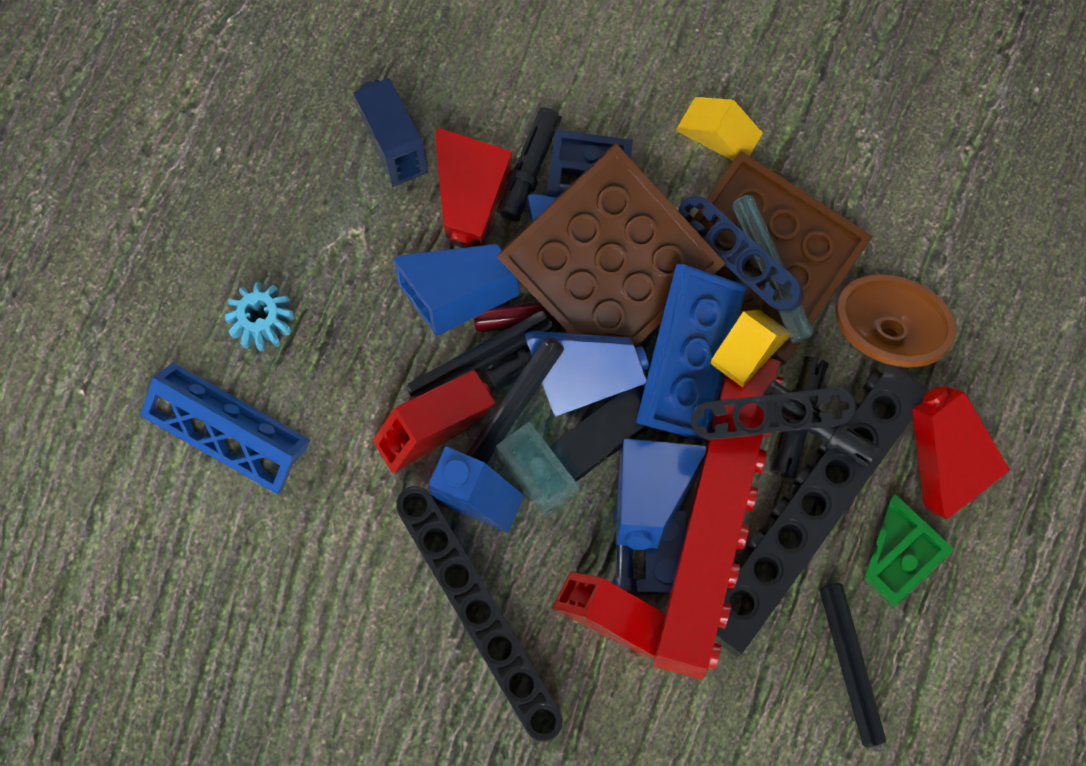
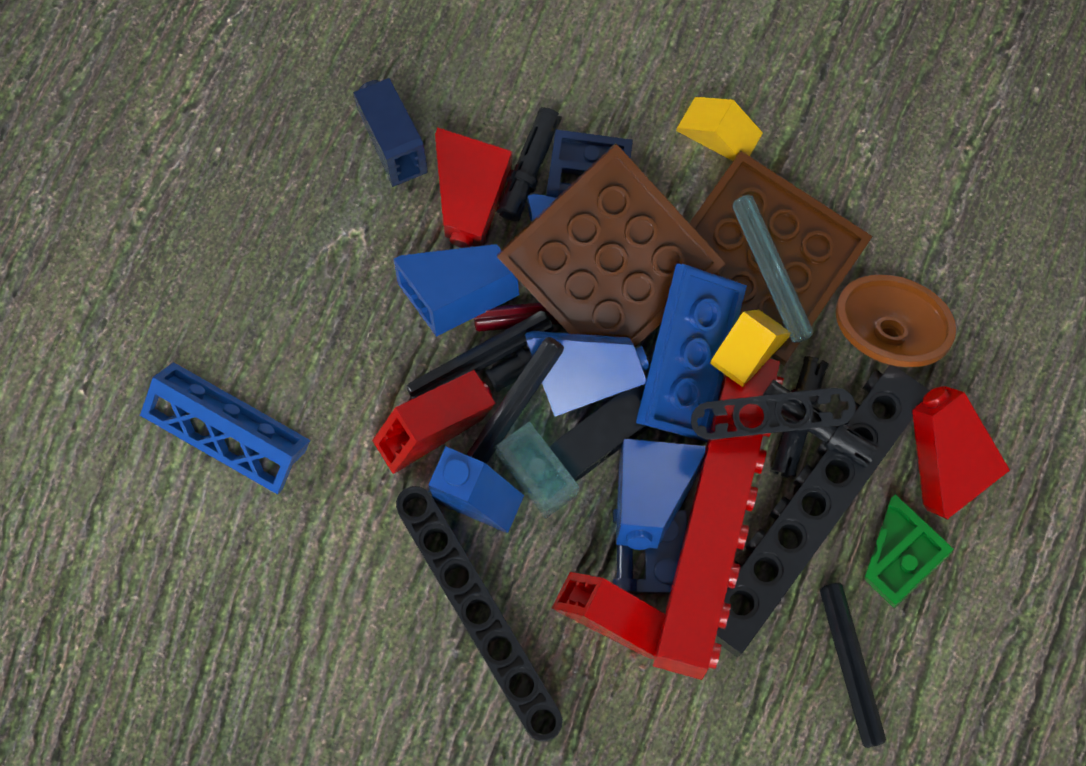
medium azure gear [225,282,295,352] -> none
dark blue beam [678,196,804,312] -> none

